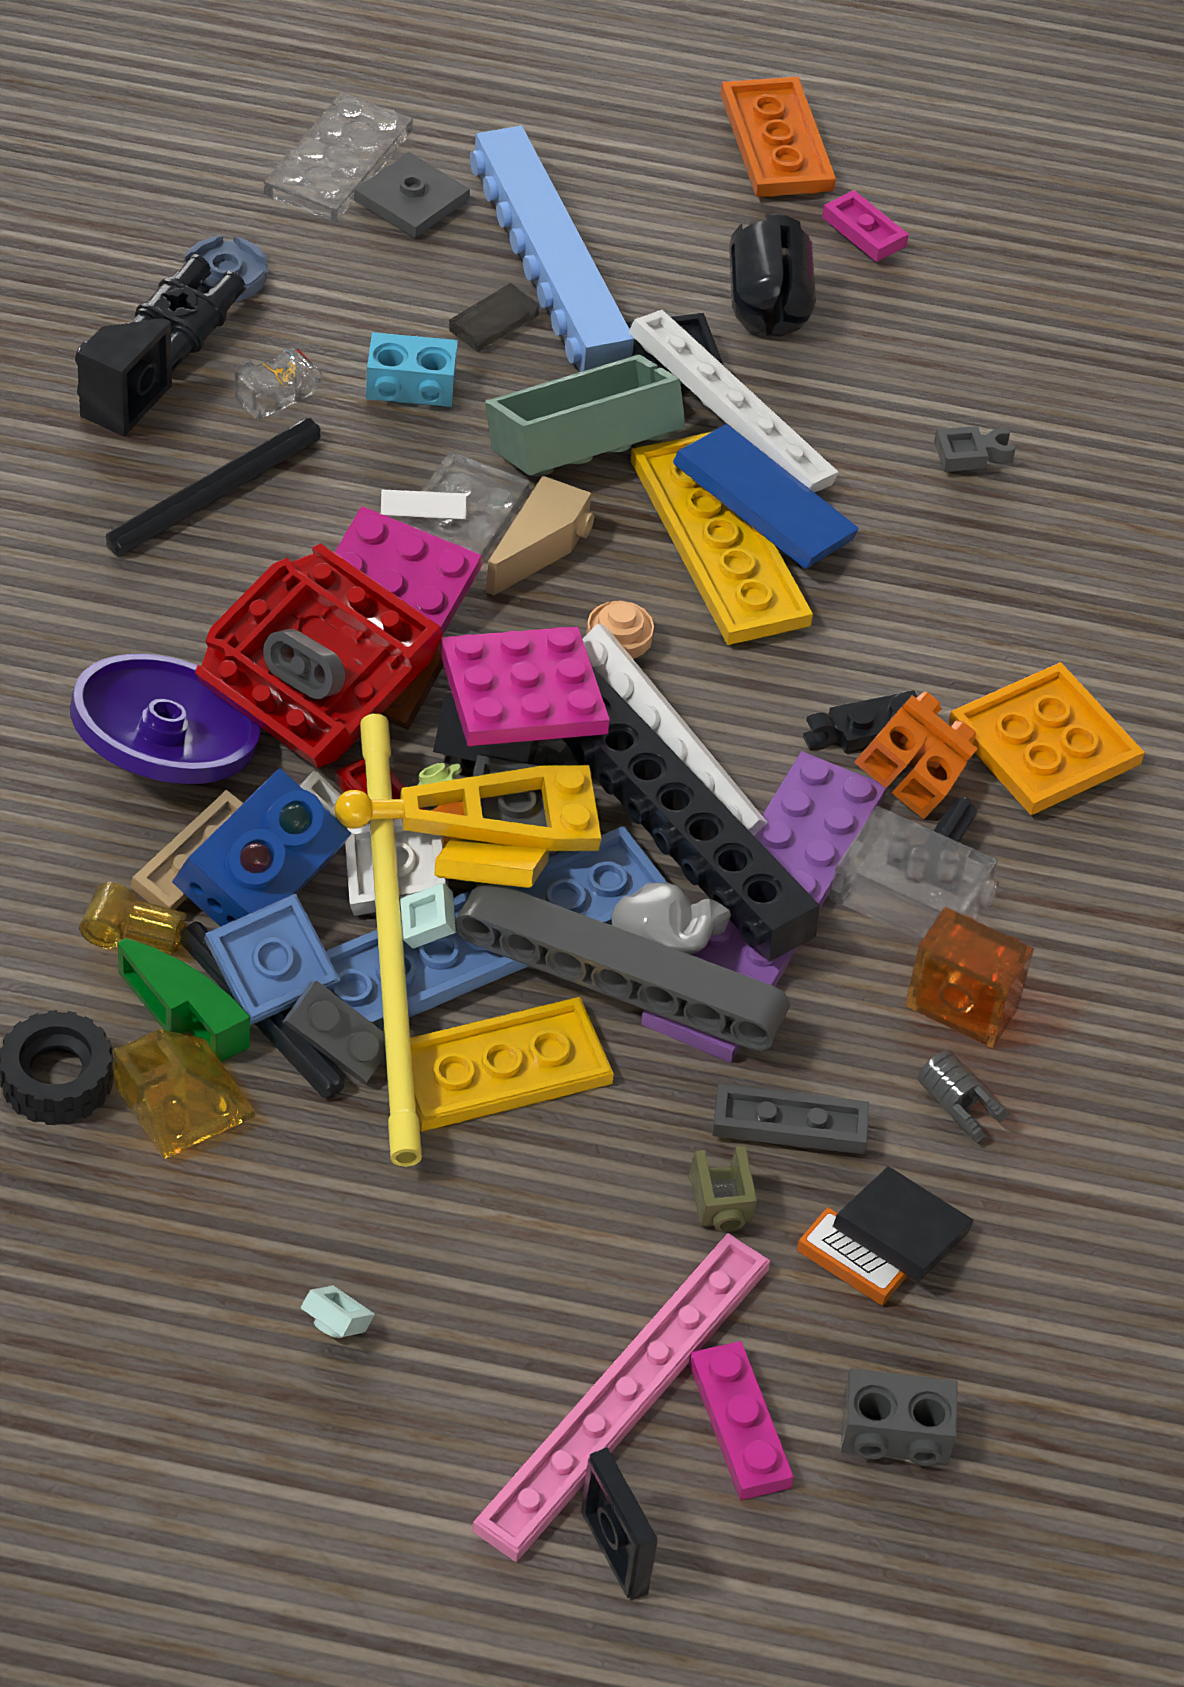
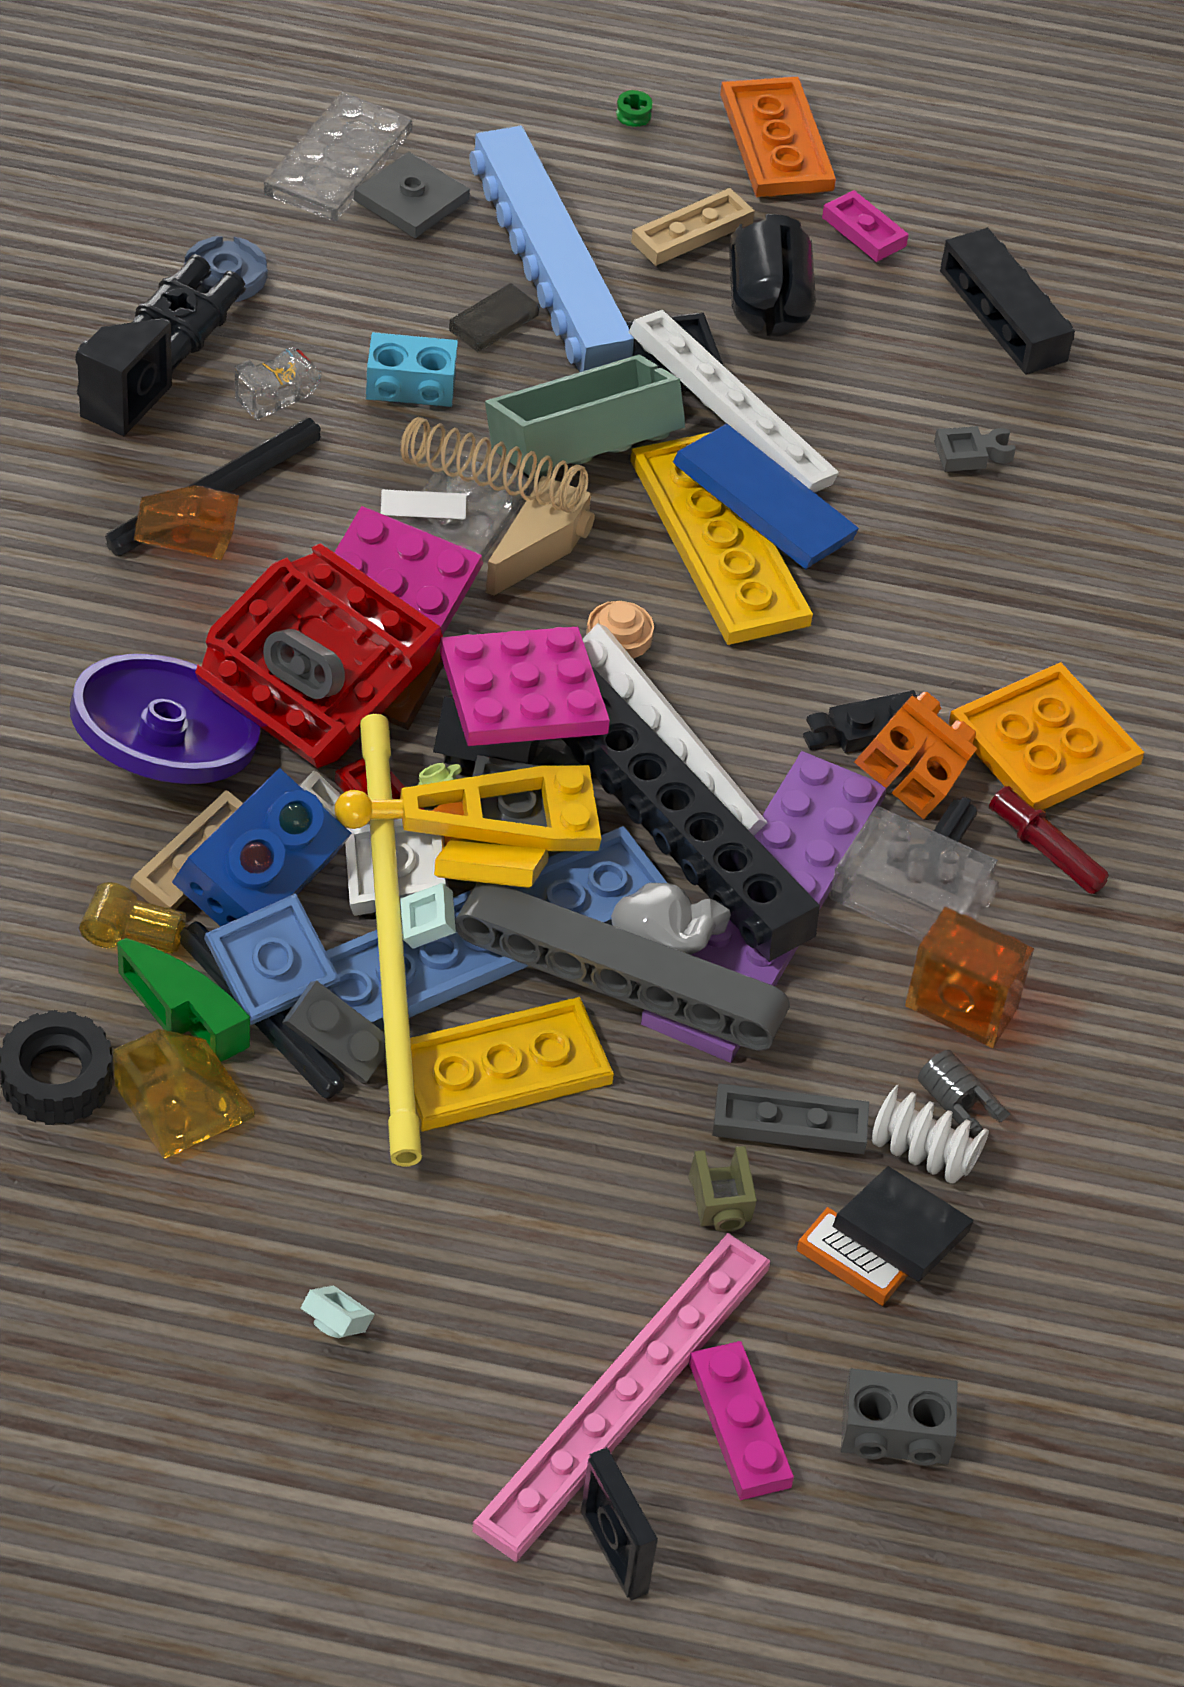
none -> clear orange slope [134,485,239,560]
none -> tan piece [400,417,588,514]
none -> green bush [616,90,653,127]
none -> tan plate [631,188,755,266]
none -> white piece [872,1085,989,1184]
none -> black brick [940,227,1075,375]
none -> dark red axle [989,786,1109,894]

